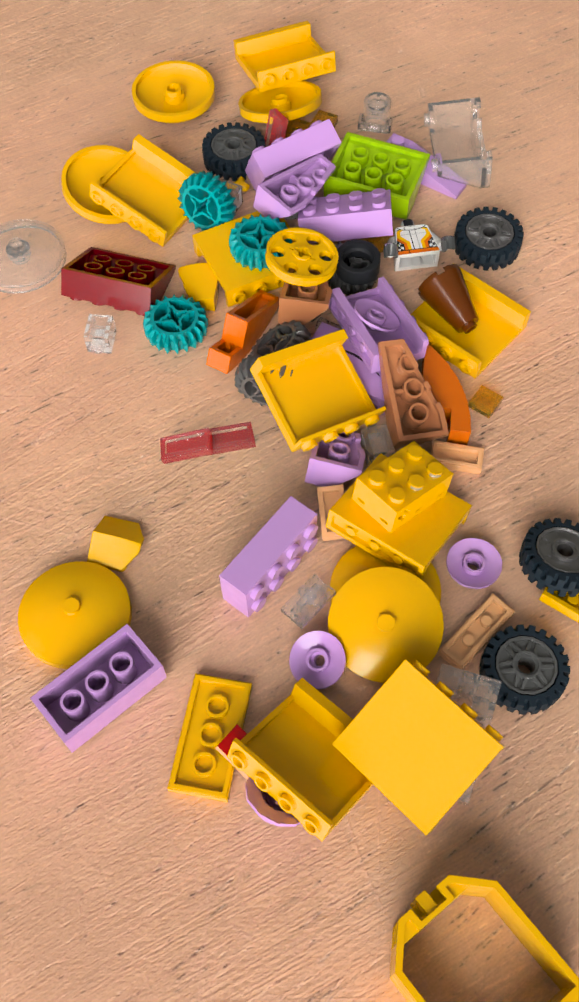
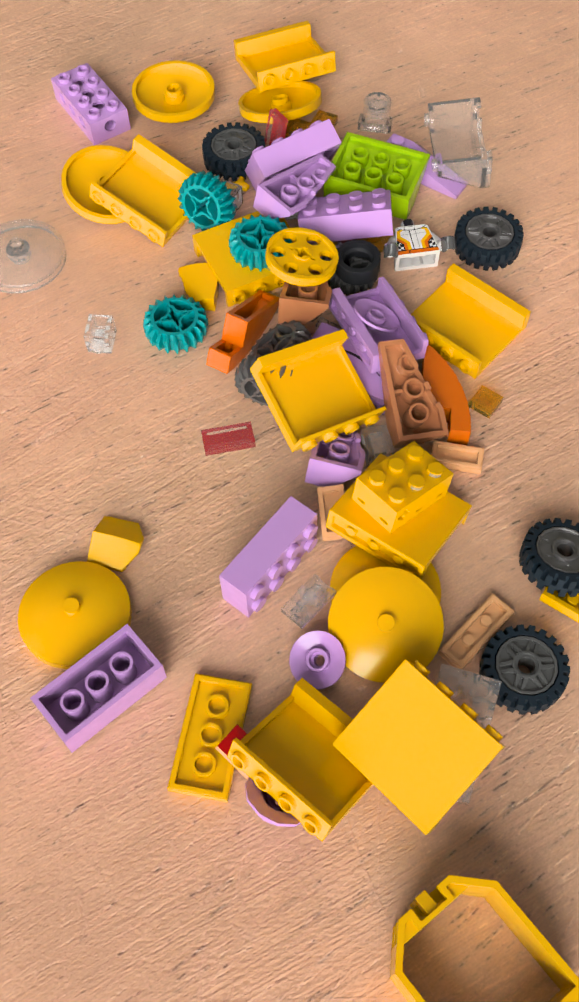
dark red slope [61,247,176,316] -> none
clear tile [160,428,213,464] -> none
reddish brown cone [418,264,479,334] -> none
lavender dish [446,538,502,589] -> none
none -> lavender brick [51,63,131,146]

